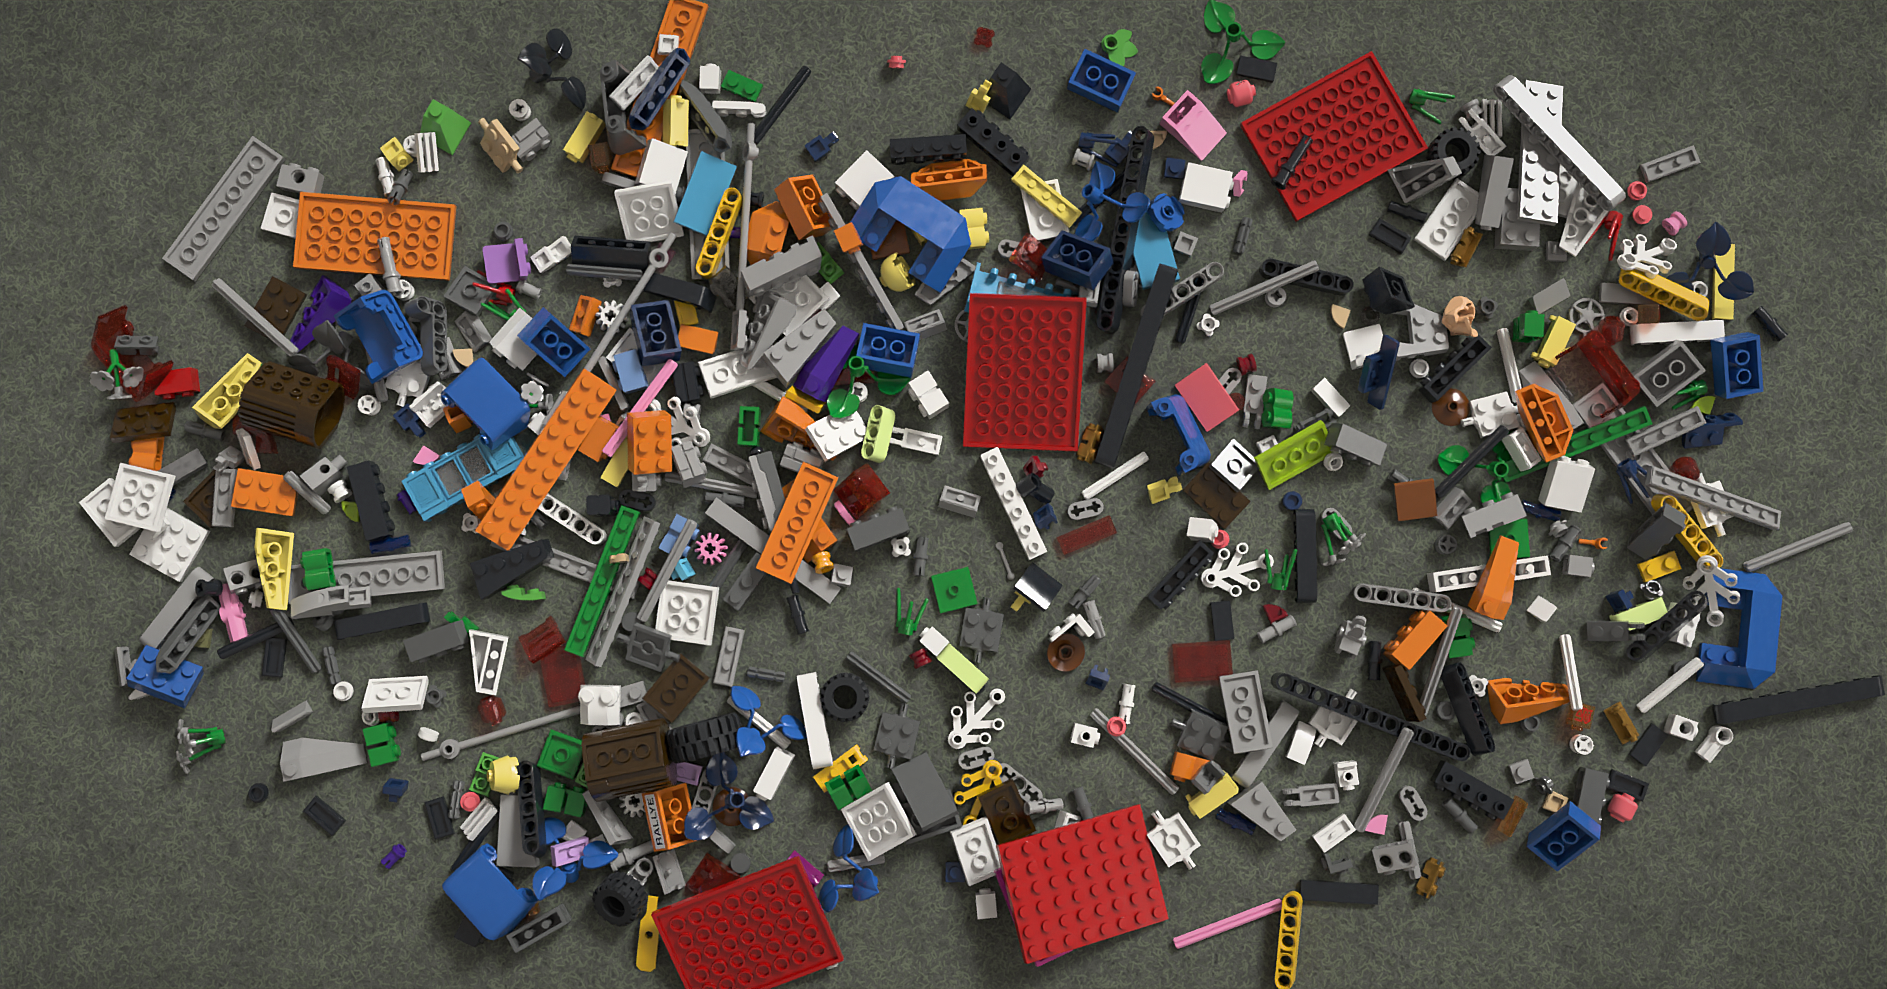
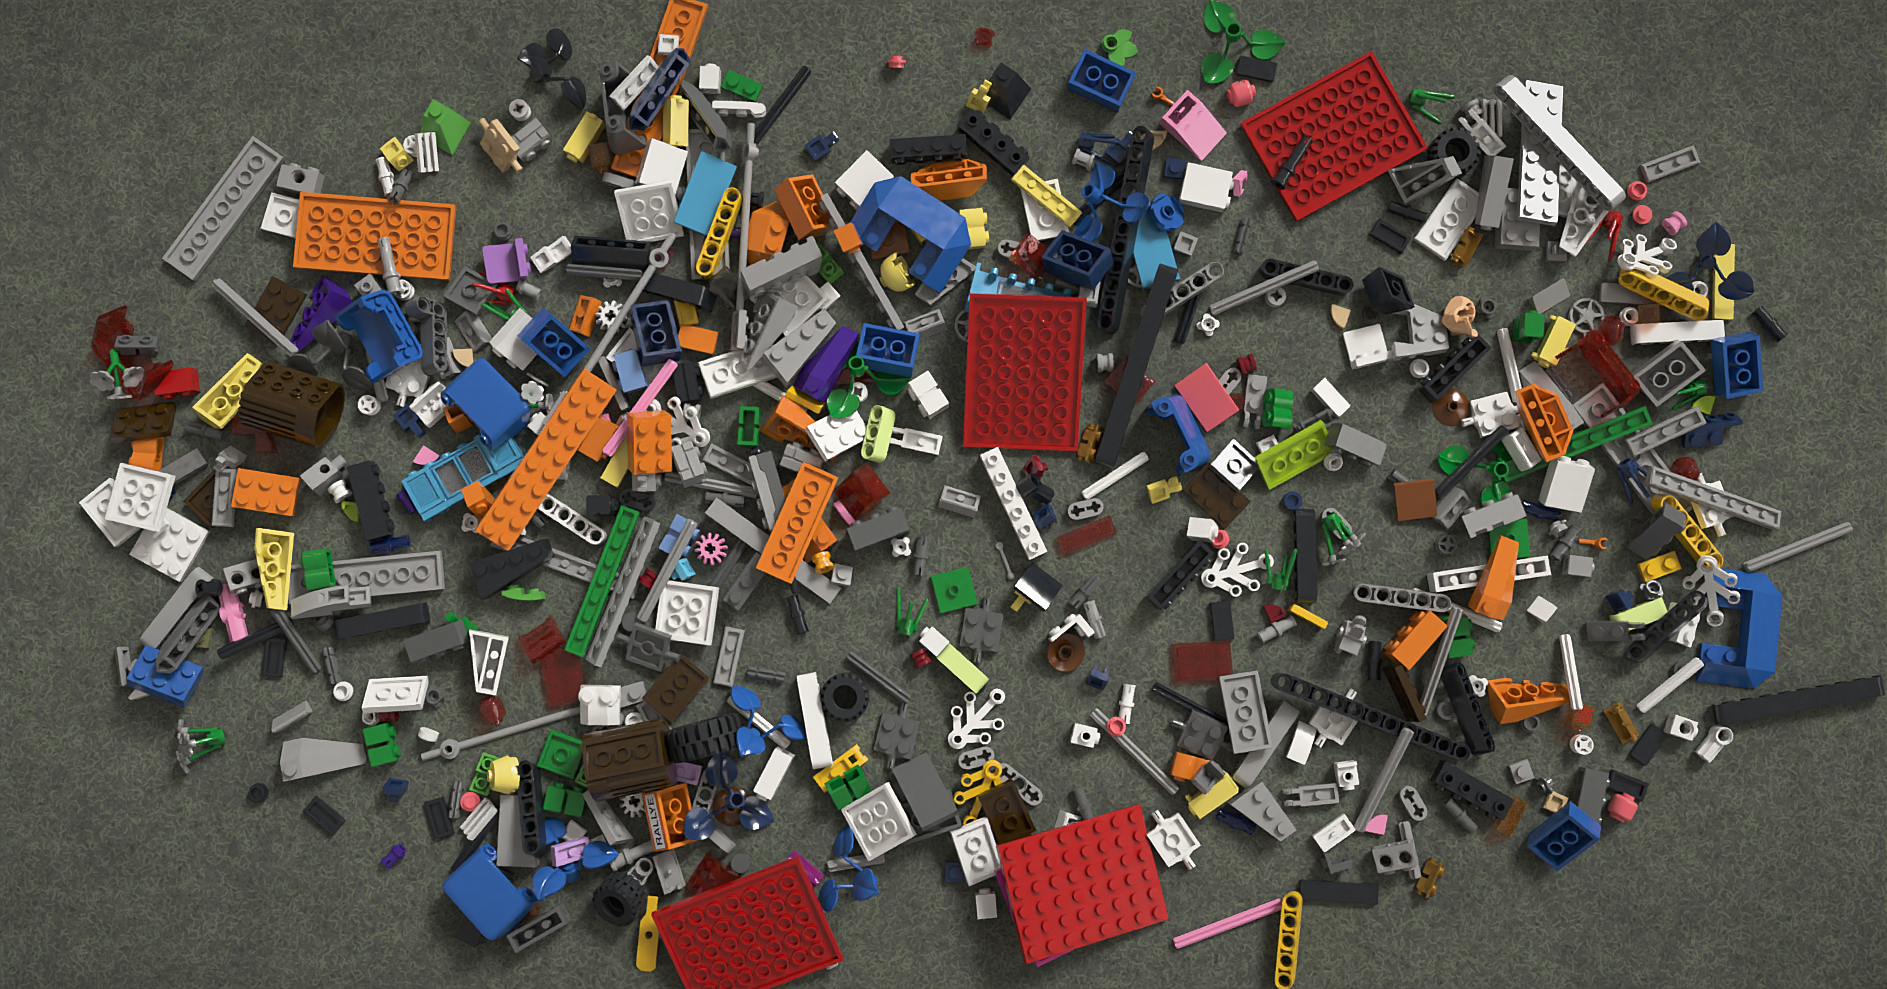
white tile [236,428,261,470] -> none
light grey axle [283,471,331,514] -> none
clear red plate [325,355,361,400] -> none
tan tile [609,553,629,564] -> none
light grey pin [1024,798,1063,815] -> none
light grey beam [1123,270,1139,307] -> none
dark blue bracket [1358,335,1400,410] -> none
none -> yellow tile [1287,604,1328,629]

